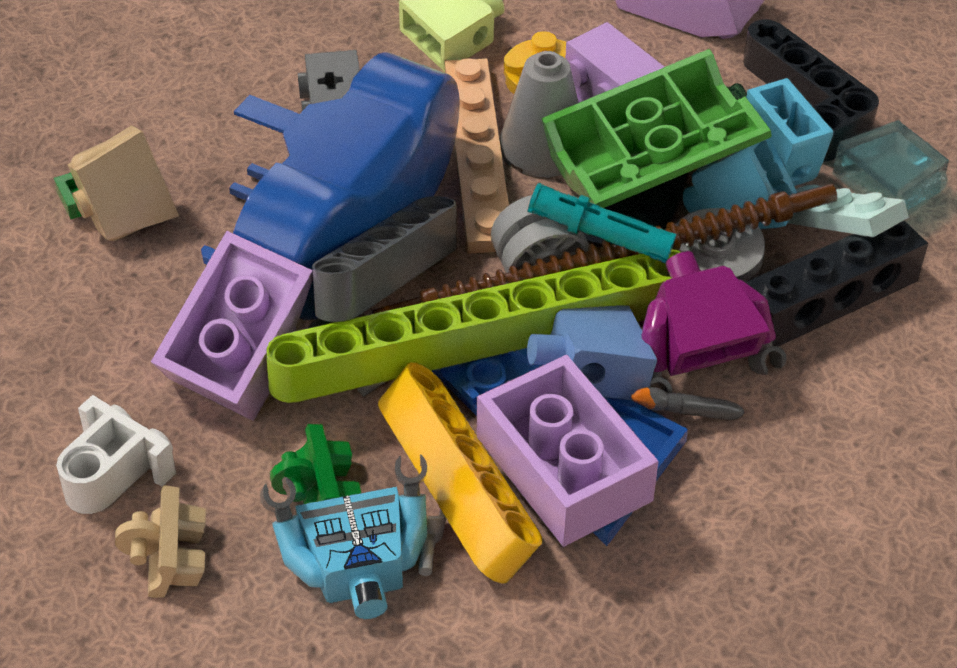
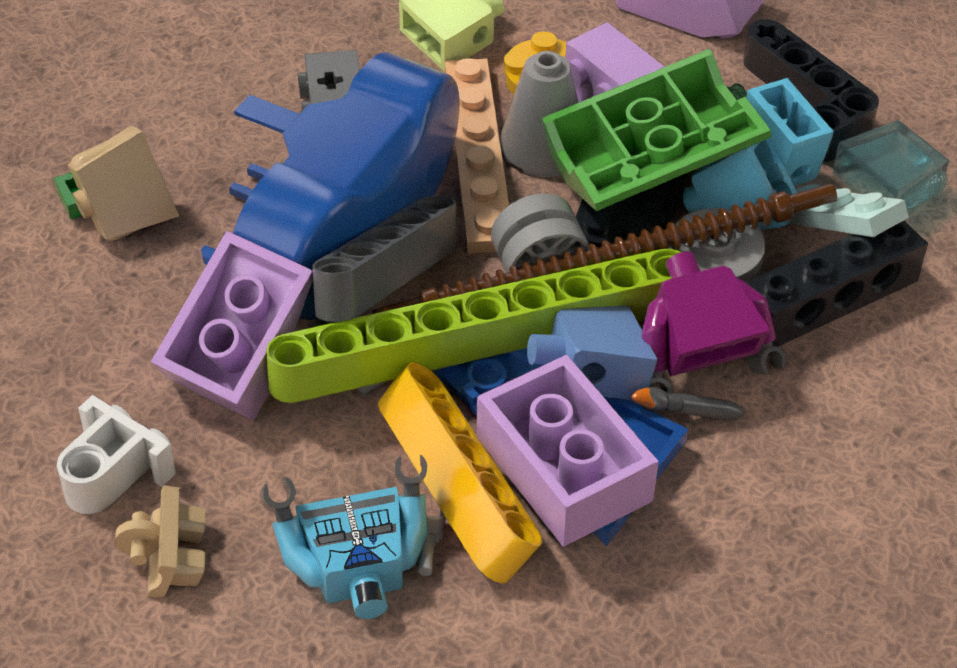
green hips [270,424,362,504] -> none
teal pin [527,183,677,264] -> none

